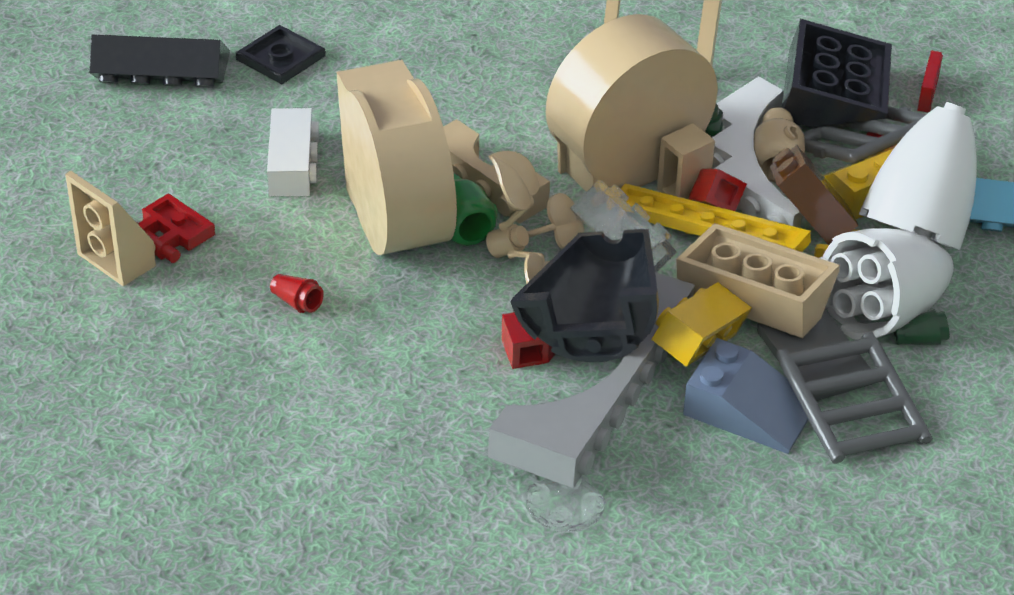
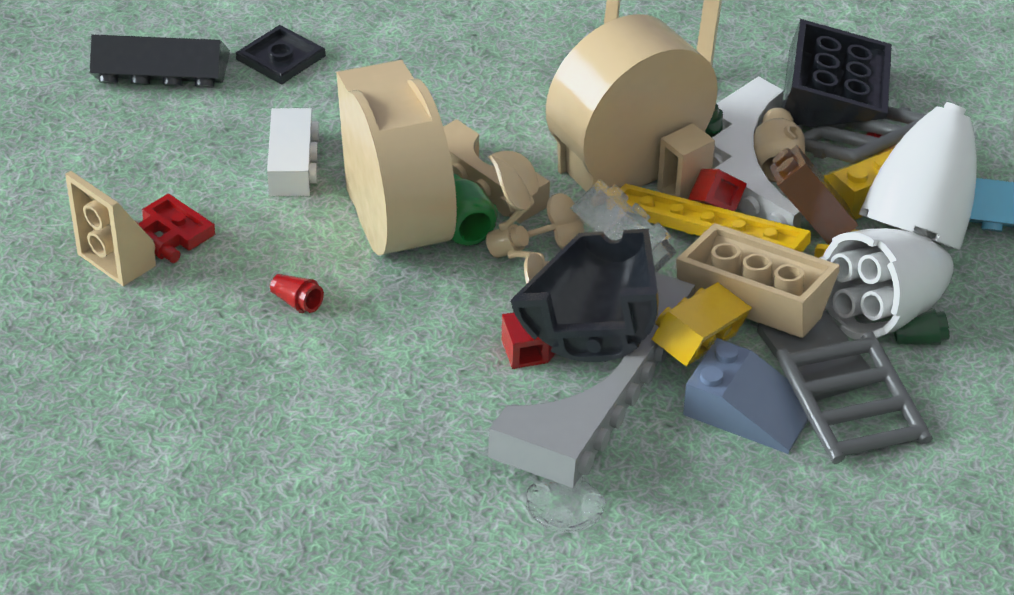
red tile [917,50,943,113] -> none

